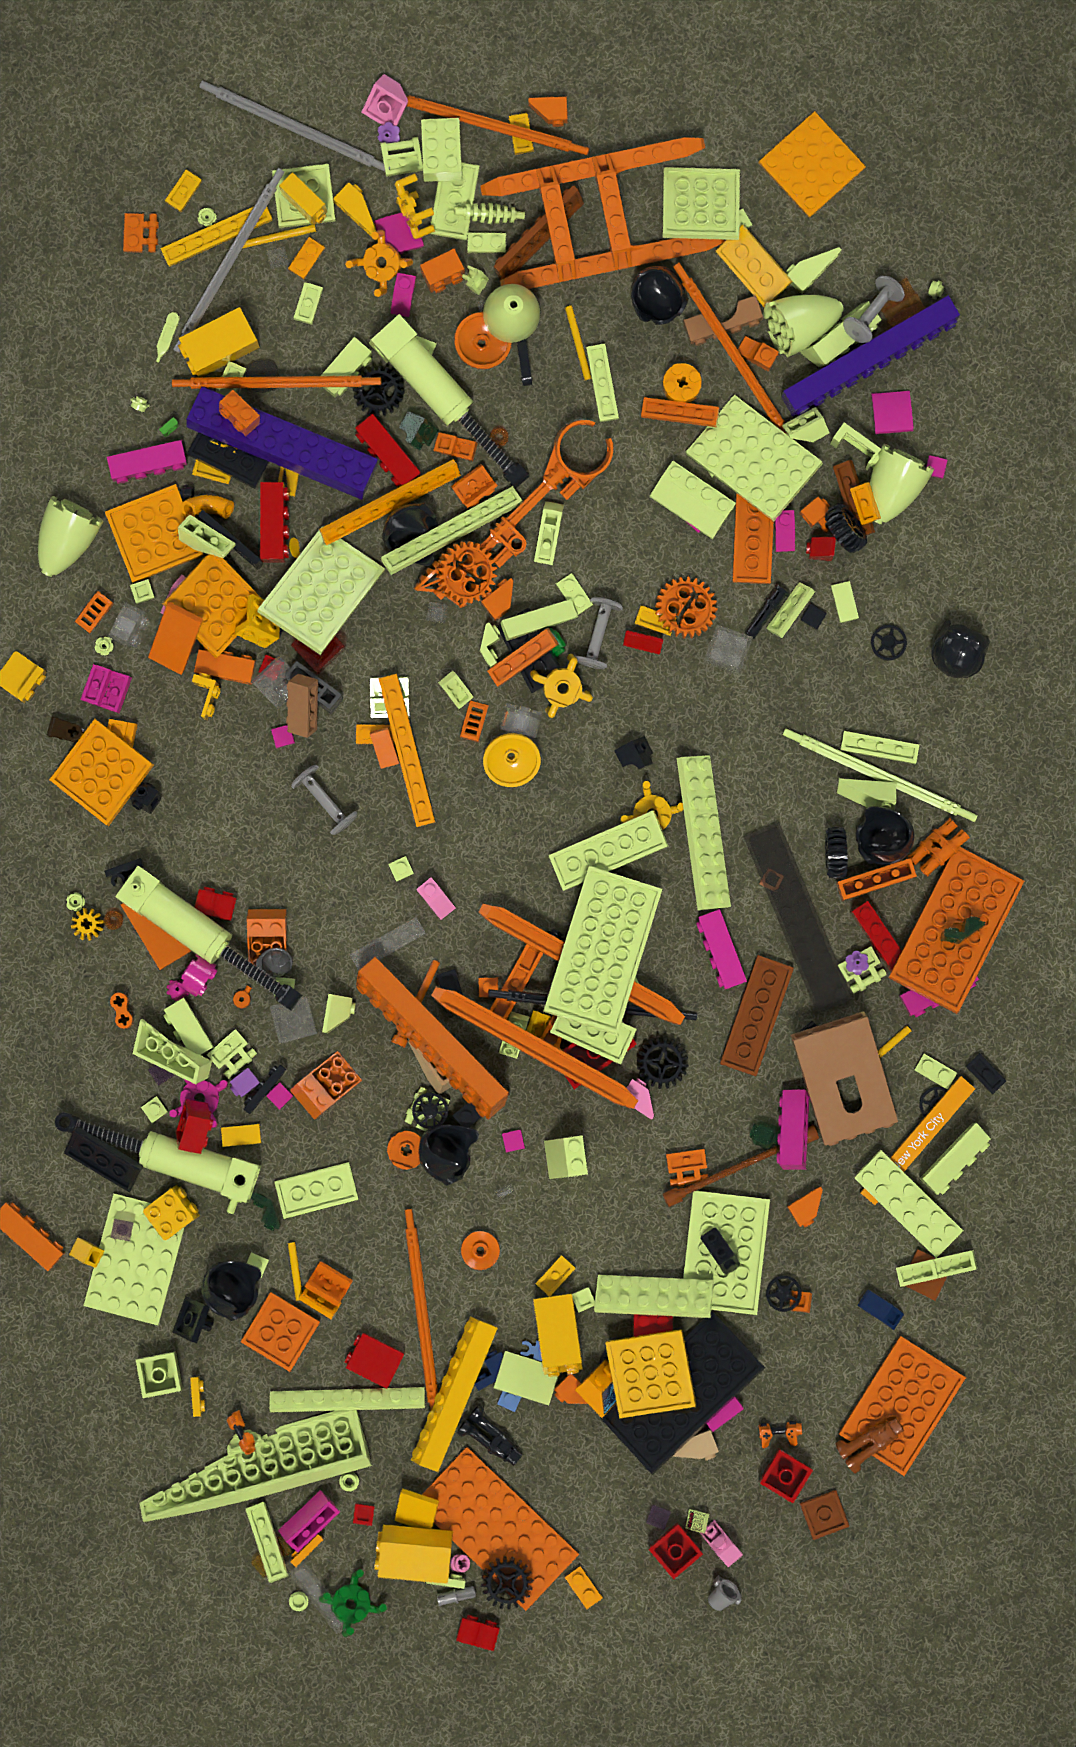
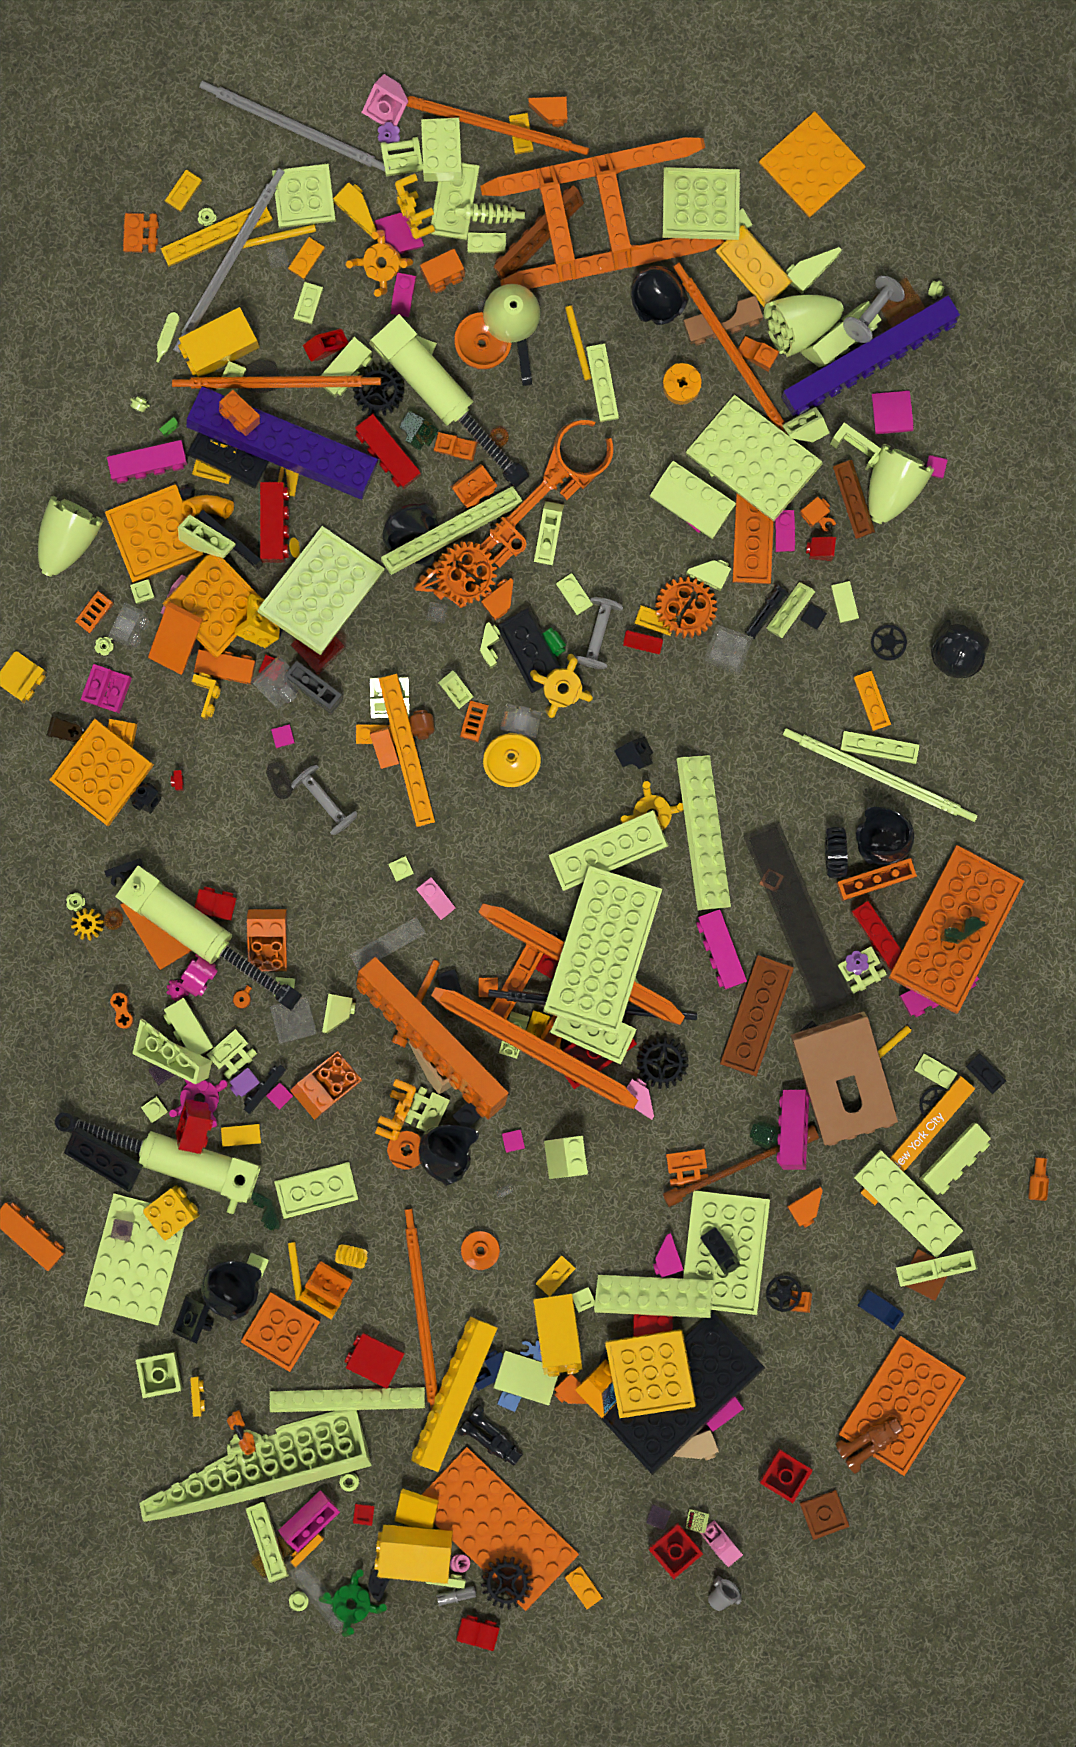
yellow brick [69,1238,104,1268] -> none
dark grey piece [256,948,293,978] -> none
yellow brick [279,172,327,226] -> none
medium nougat brick [286,674,318,738] -> none
light orange tile [319,459,461,546] -> none
black wheel [412,1093,448,1129] -> none
yellowish green plate [462,265,489,295] -> none
orange plate [487,628,559,687] -> none
yellowish green slope [500,599,578,641] -> none
orange plate [641,397,719,427] -> none
orange piece [759,1421,802,1448] -> none
black gear [825,503,867,553] -> none
yellowish green slope [837,778,896,810] -> none
light orange plate [850,482,881,525] -> none
orange pin [907,818,970,877] -> none
none -> red plate [171,770,184,791]
none -> clear smoke plate [266,762,293,800]
none -> red slope [303,329,349,362]
none -> yellow gear [335,1244,368,1269]
none -> black plate [368,1569,390,1602]
none -> light orange plate [375,1079,416,1141]
none -> dark orange head [409,710,435,740]
none -> red plate [535,954,559,979]
none -> dark pink slope [653,1233,683,1278]
none -> yellowish green slope [686,560,731,591]
none -> light orange plate [853,671,891,732]
none -> orange arm [1028,1157,1049,1201]

